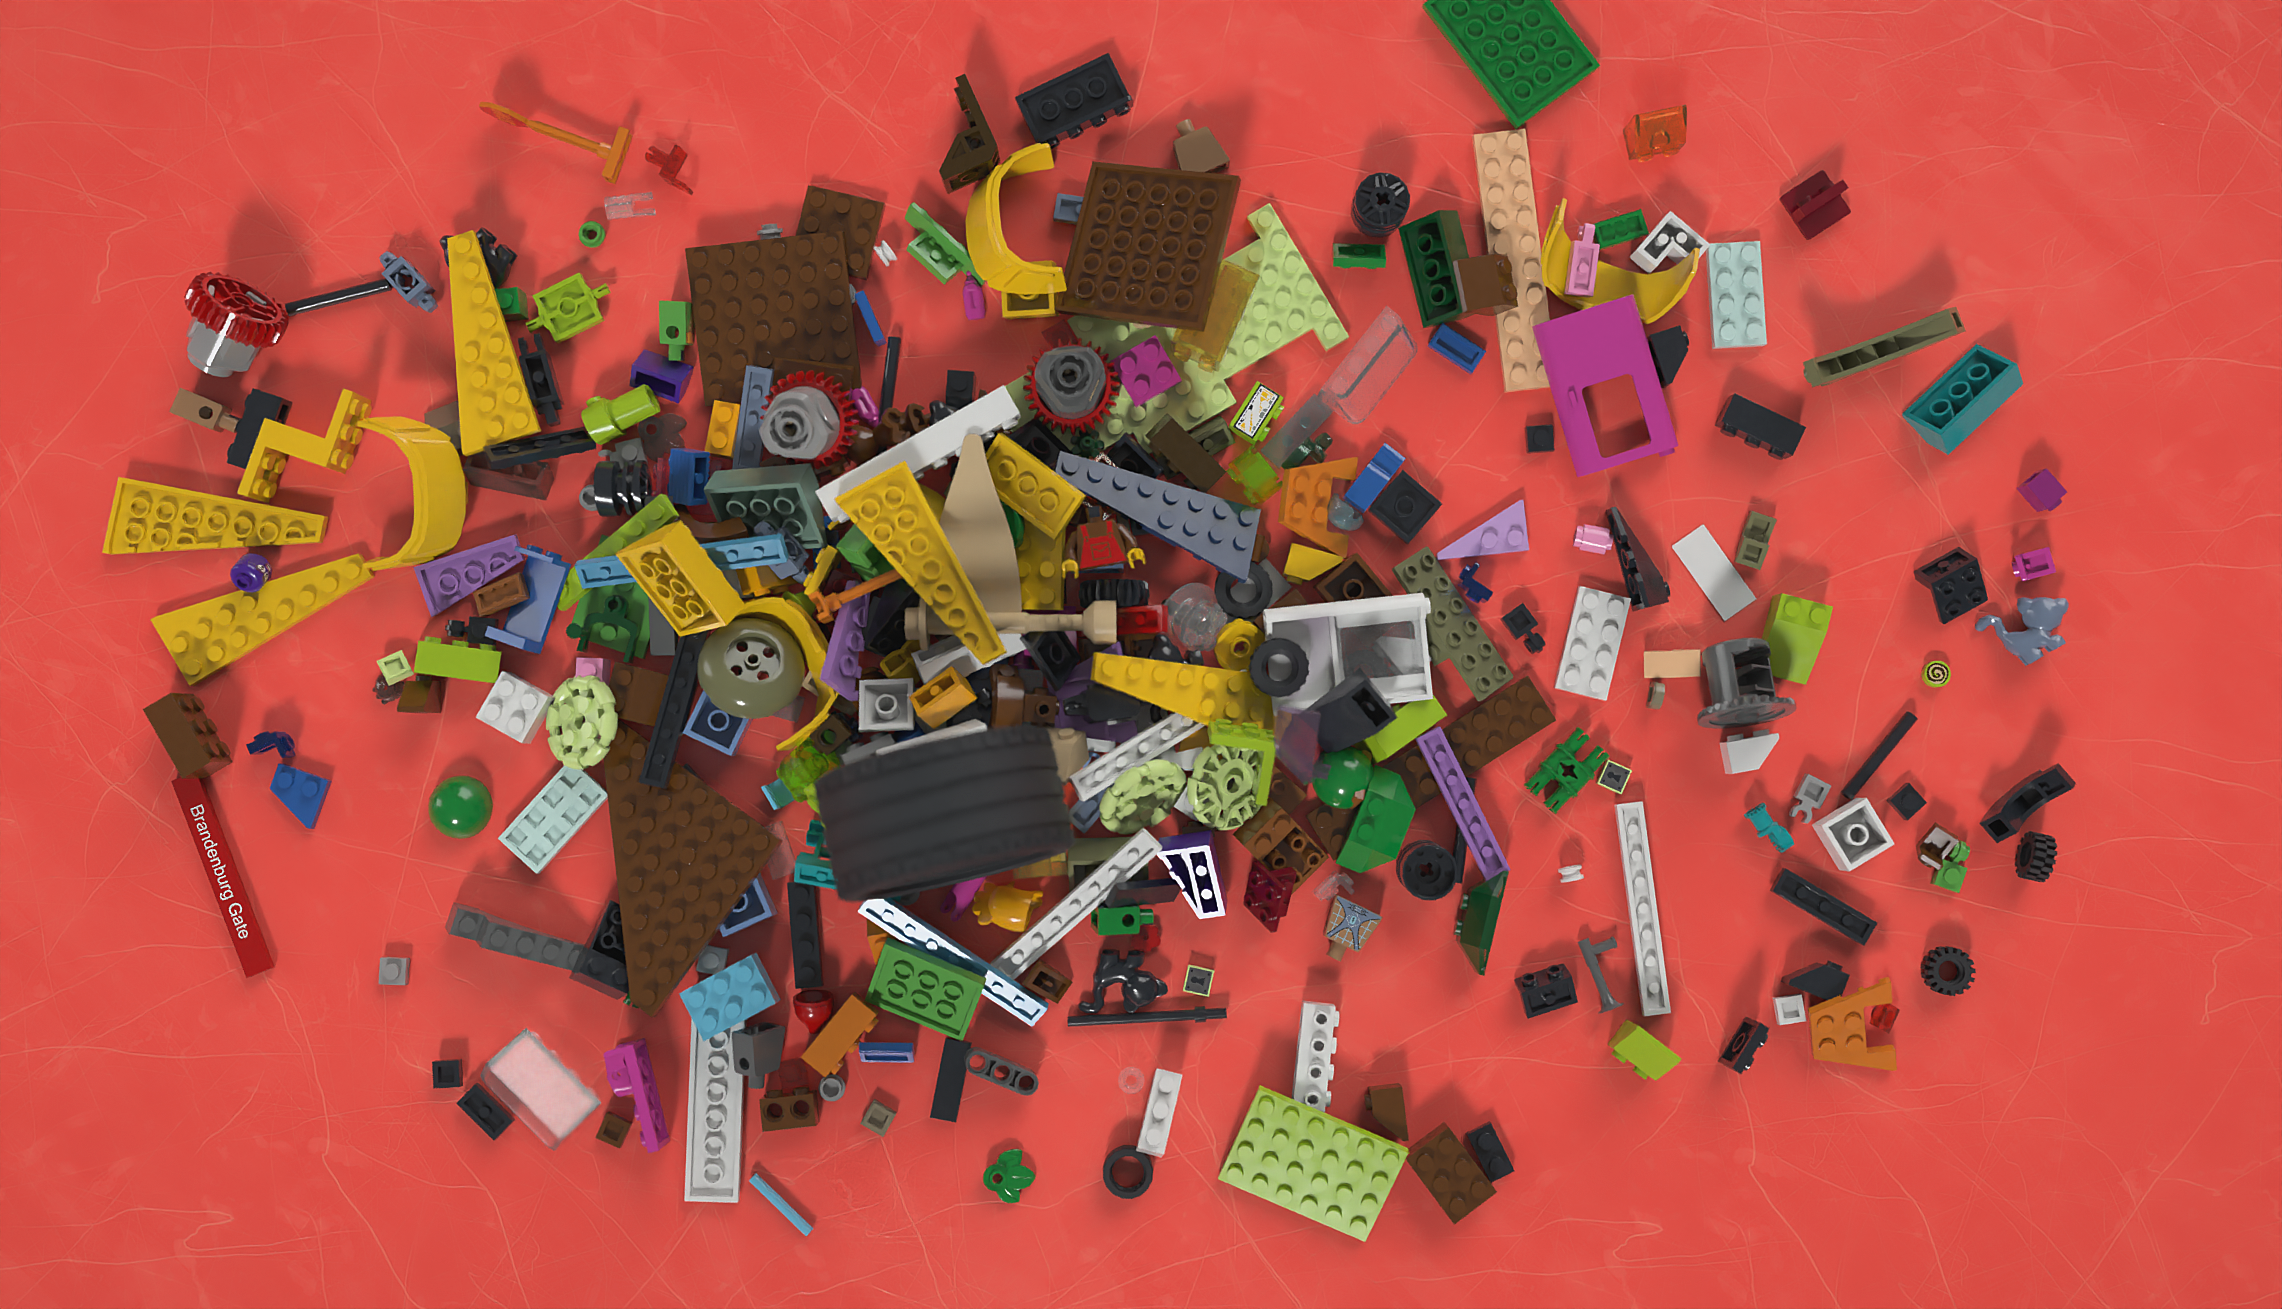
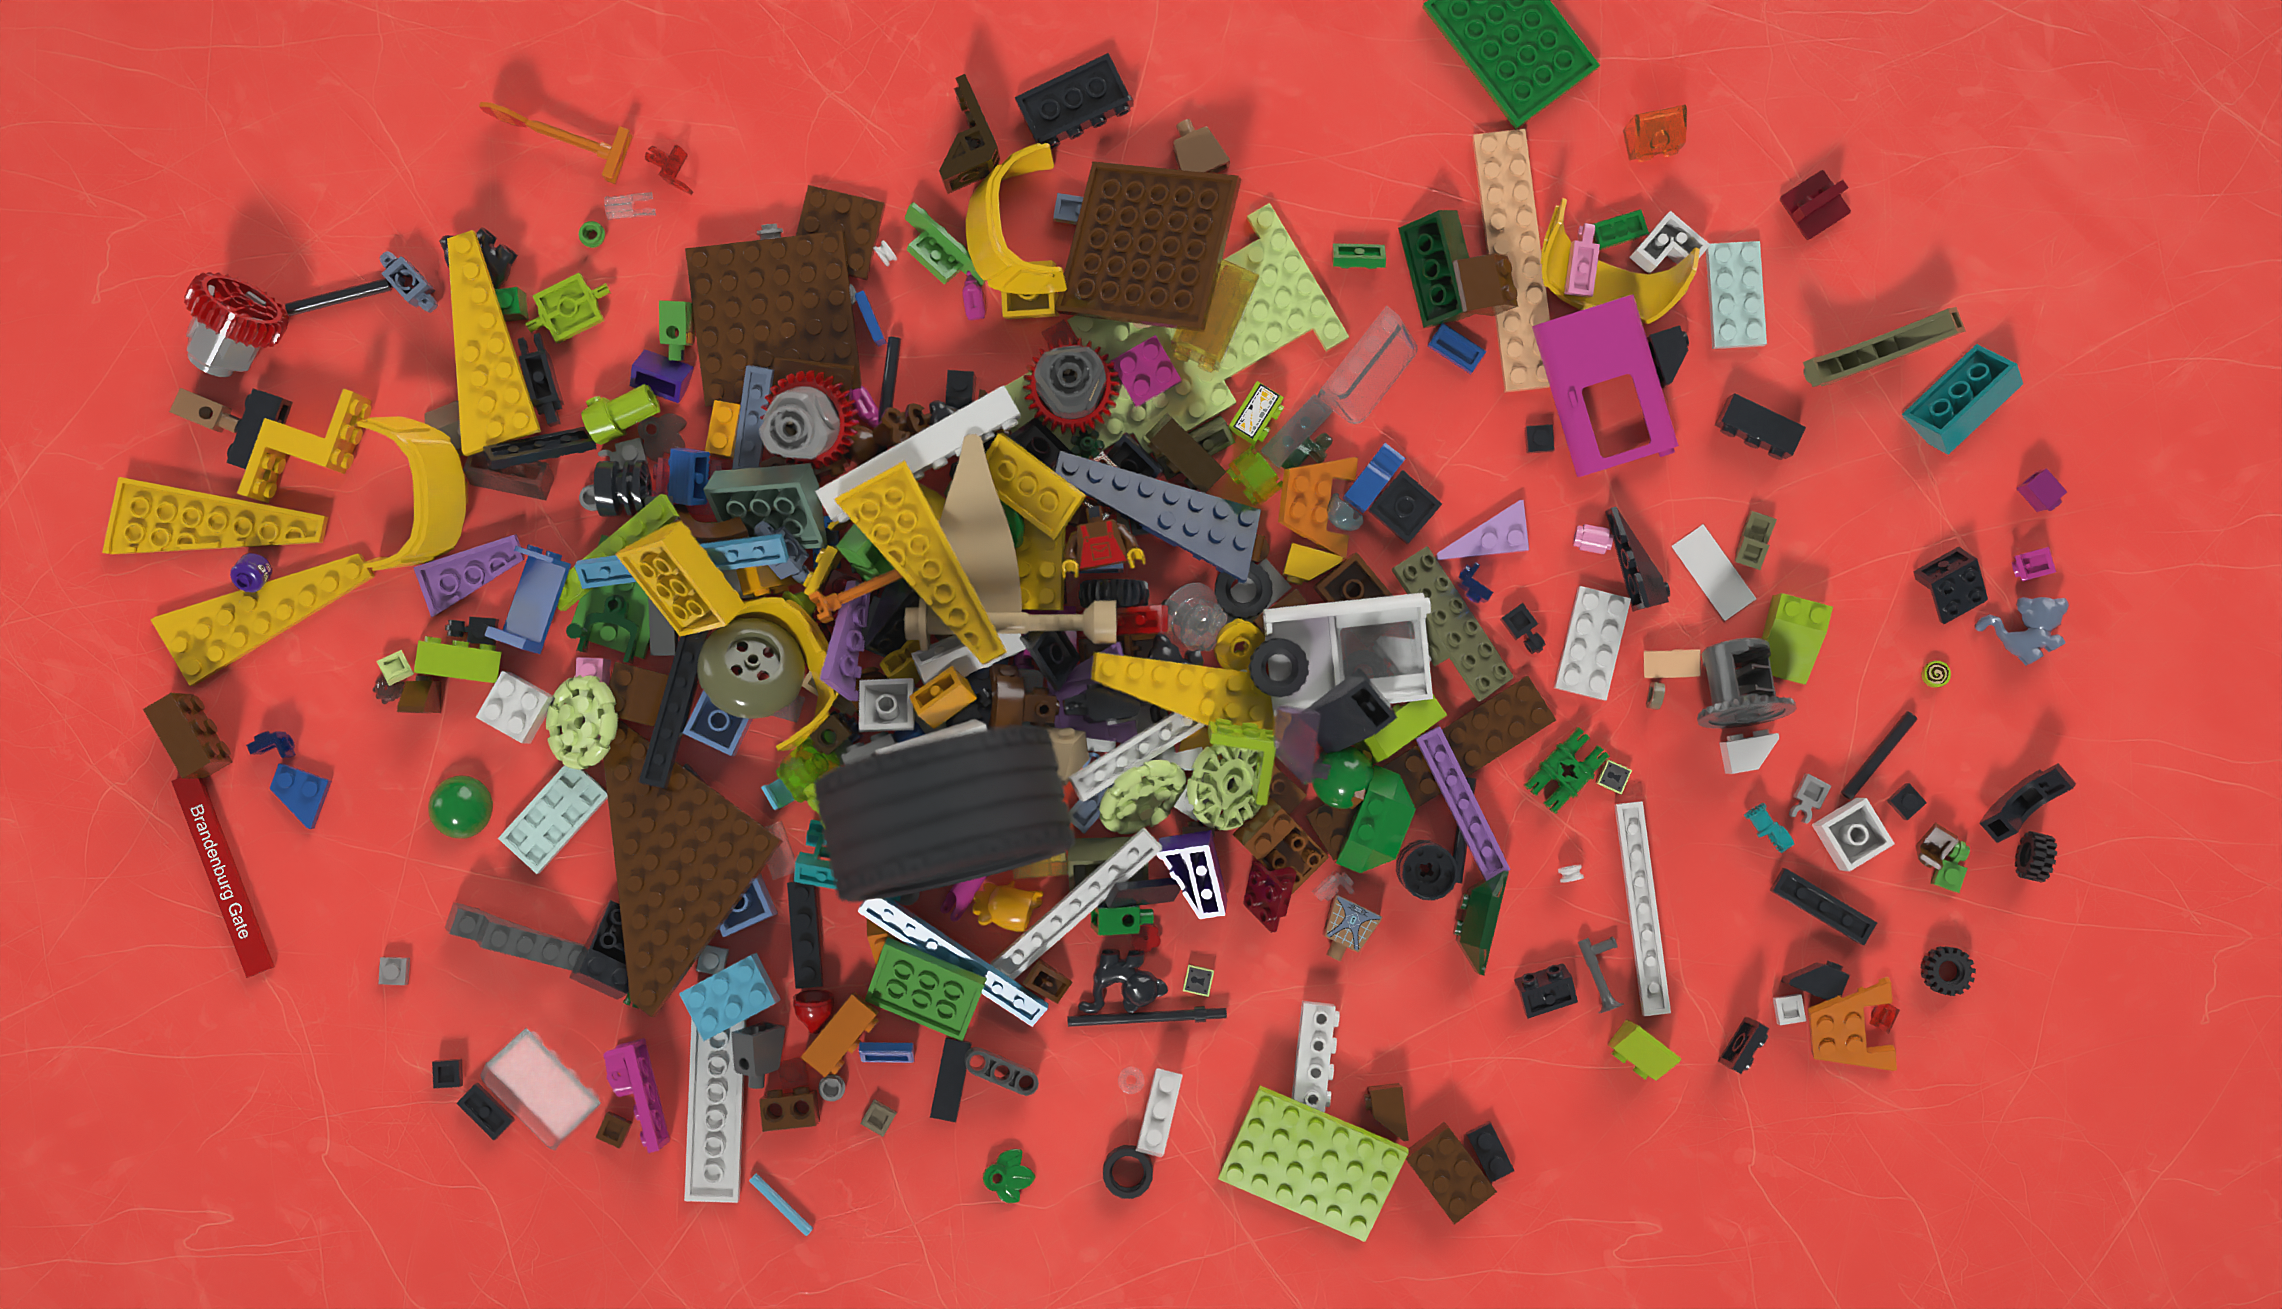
dark orange plate [473,572,530,617] -> none
black wheel [1351,172,1410,238] -> none

